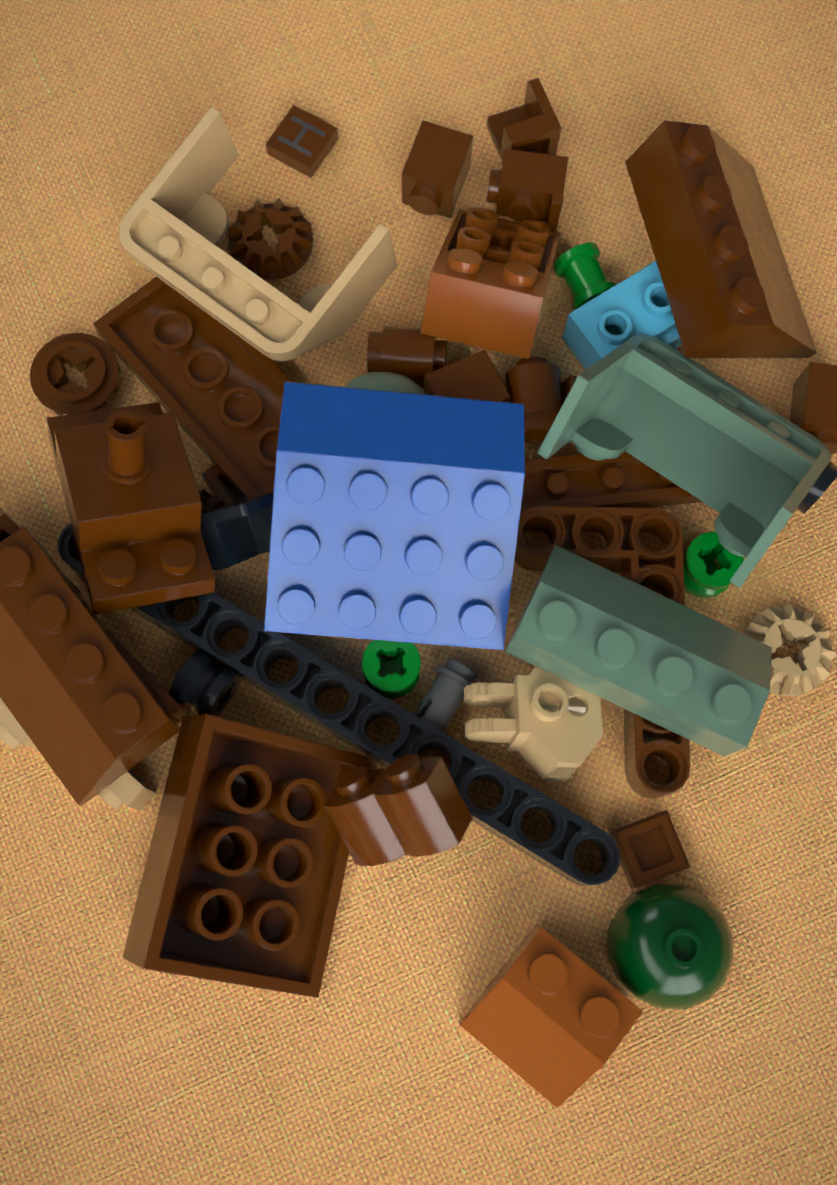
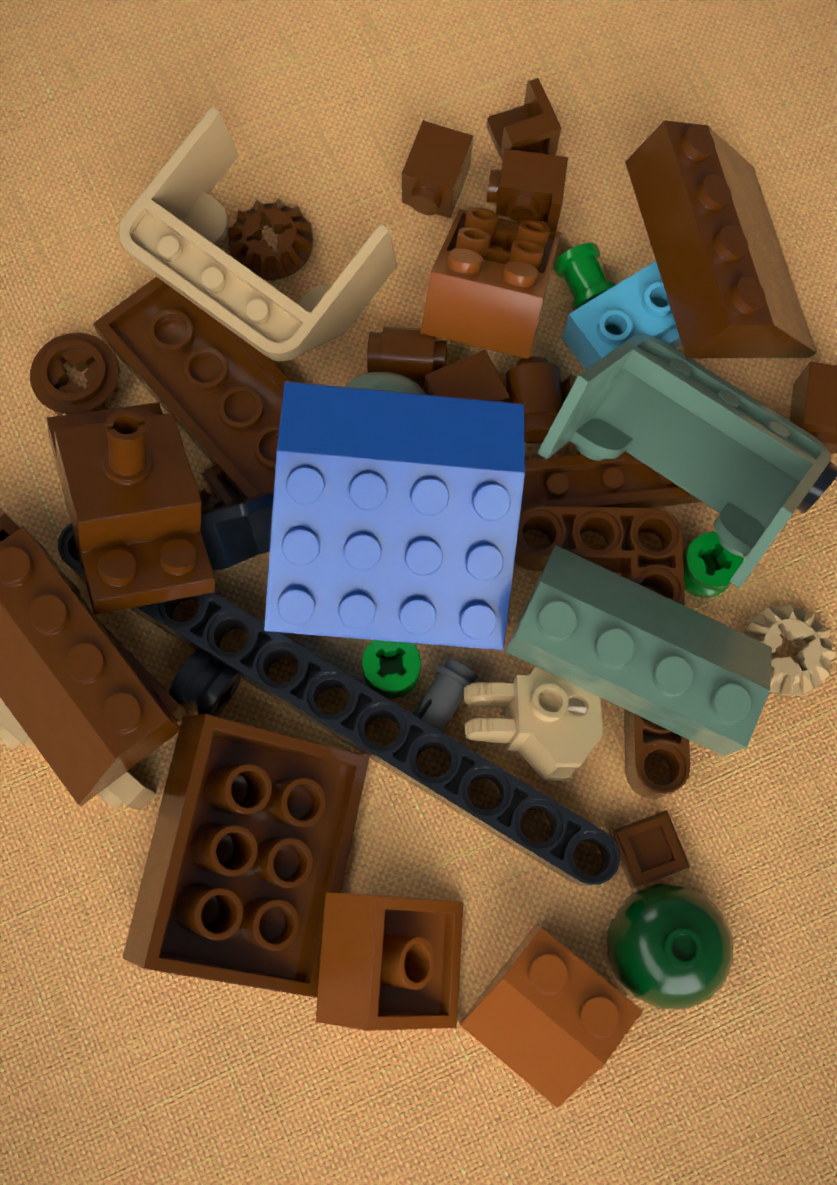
reddish brown tile [266,105,338,178] -> none
reddish brown brick [323,754,473,866] -> none
none -> dark orange slope [315,892,463,1031]

